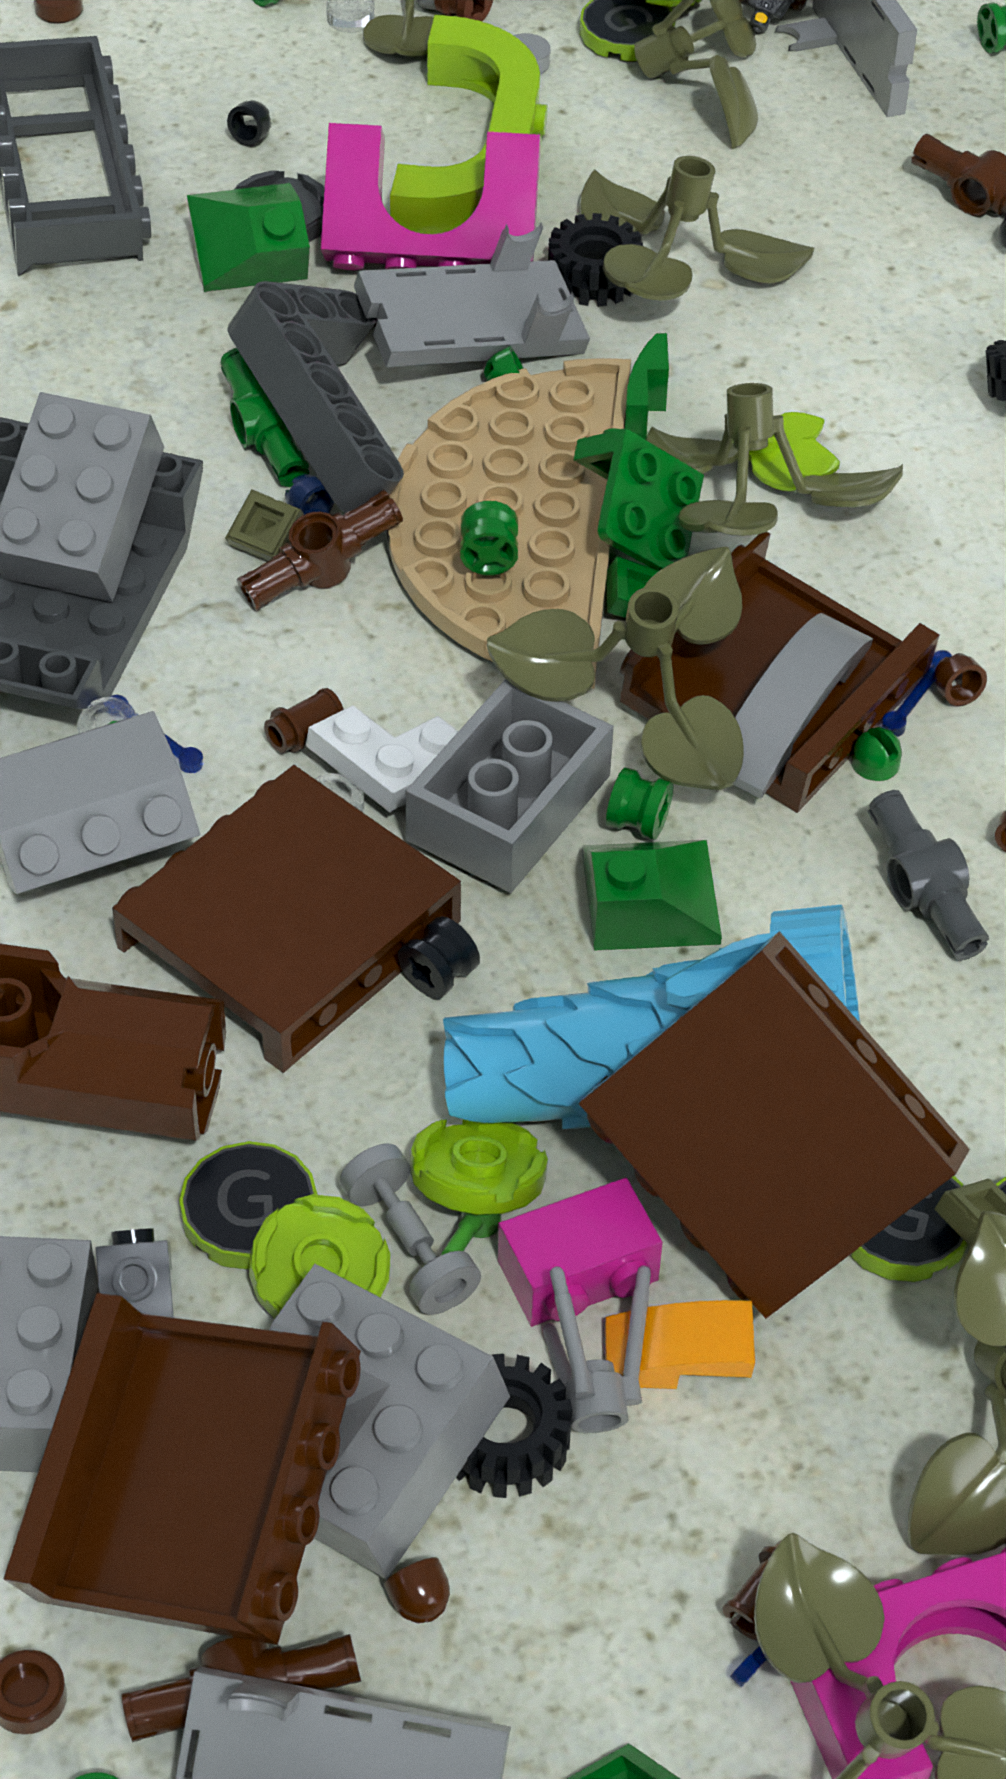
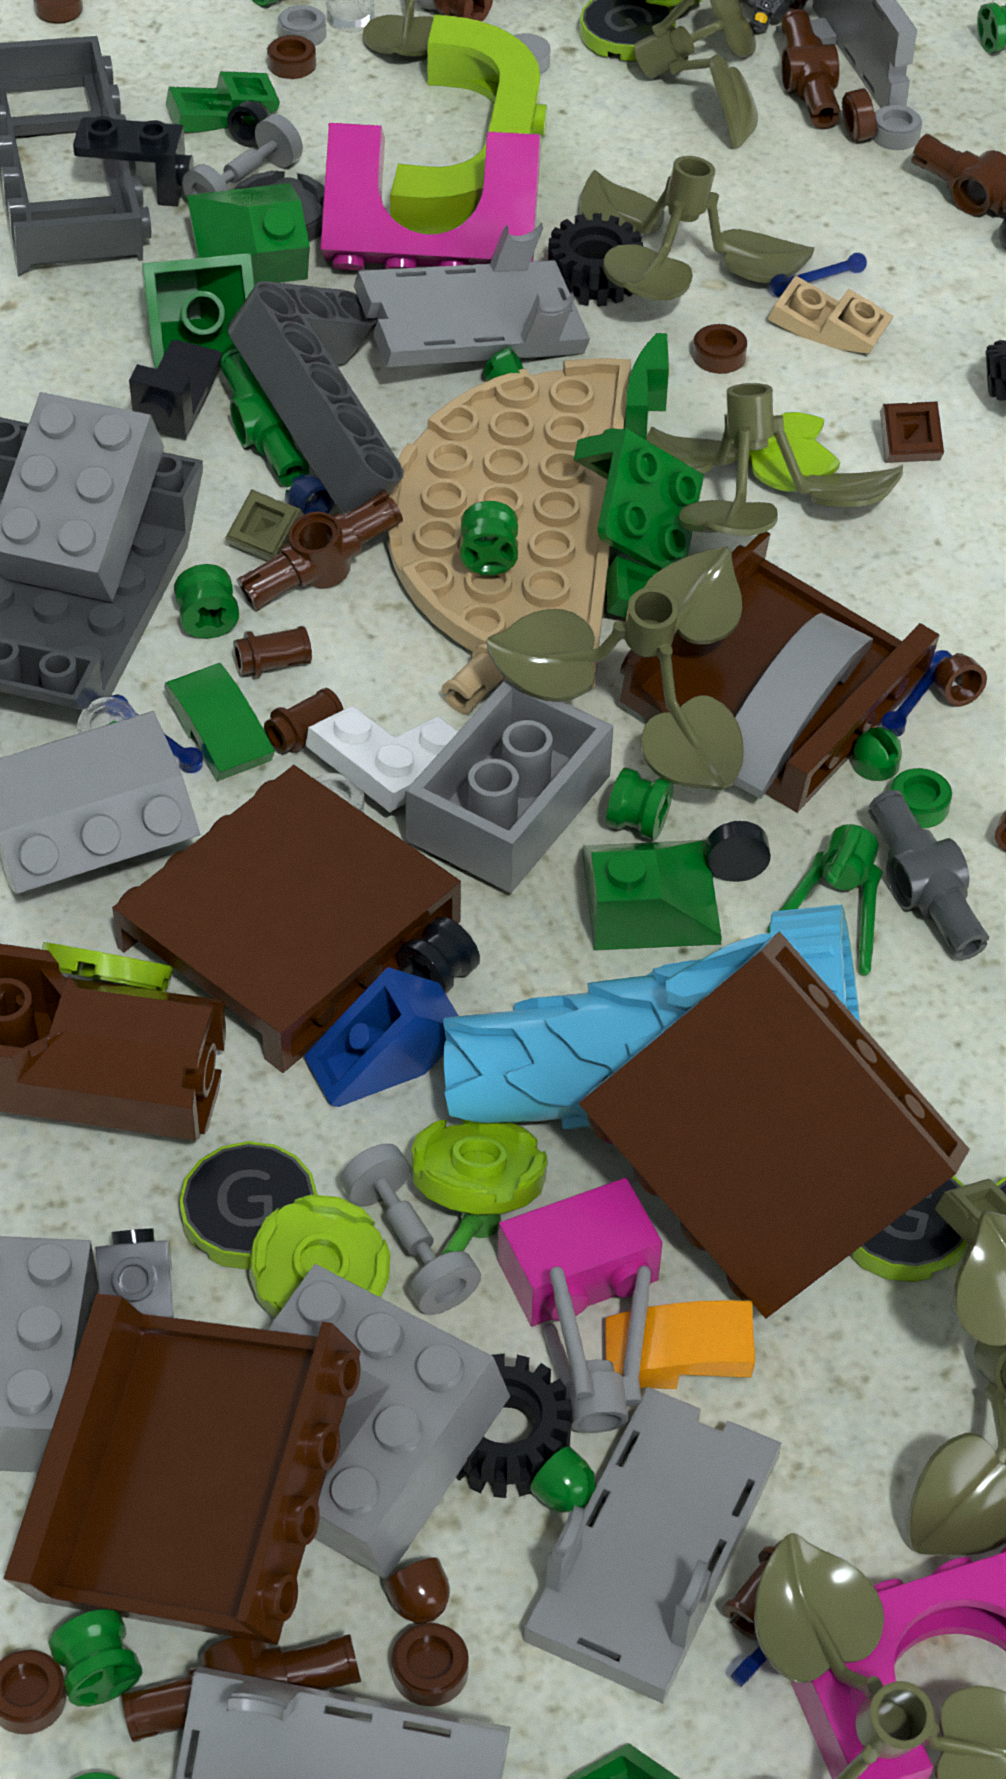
none -> lime tile [42,942,173,992]
none -> green wheel [48,1609,143,1707]
none -> black bracket [73,116,194,207]
none -> black bracket [129,340,222,438]
none -> green slope [141,253,254,369]
none -> green slope [164,662,275,782]
none -> green slope [165,71,280,132]
none -> green wheel [174,564,239,639]
none -> light grey wheel [182,114,303,198]
none -> reddish brown pin [233,626,312,679]
none -> reddish brown tile [267,35,316,79]
none -> light grey tile [278,5,326,46]
none -> blue slope [304,967,459,1107]
none -> reddish brown tile [392,1623,469,1707]
none -> tan pin [442,644,506,714]
none -> light grey piece [524,1386,781,1704]
none -> green hinge [530,1446,596,1513]
none -> reddish brown tile [693,324,747,374]
none -> black tile [706,821,771,882]
none -> tan slope [767,275,894,353]
none -> green plant [767,824,883,975]
none -> clear blue hinge [769,252,867,297]
none -> reddish brown pin [781,9,841,129]
none -> reddish brown tile [842,88,877,142]
none -> light grey tile [872,105,922,150]
none -> reddish brown tile [880,401,944,463]
none -> green tile [890,768,952,828]

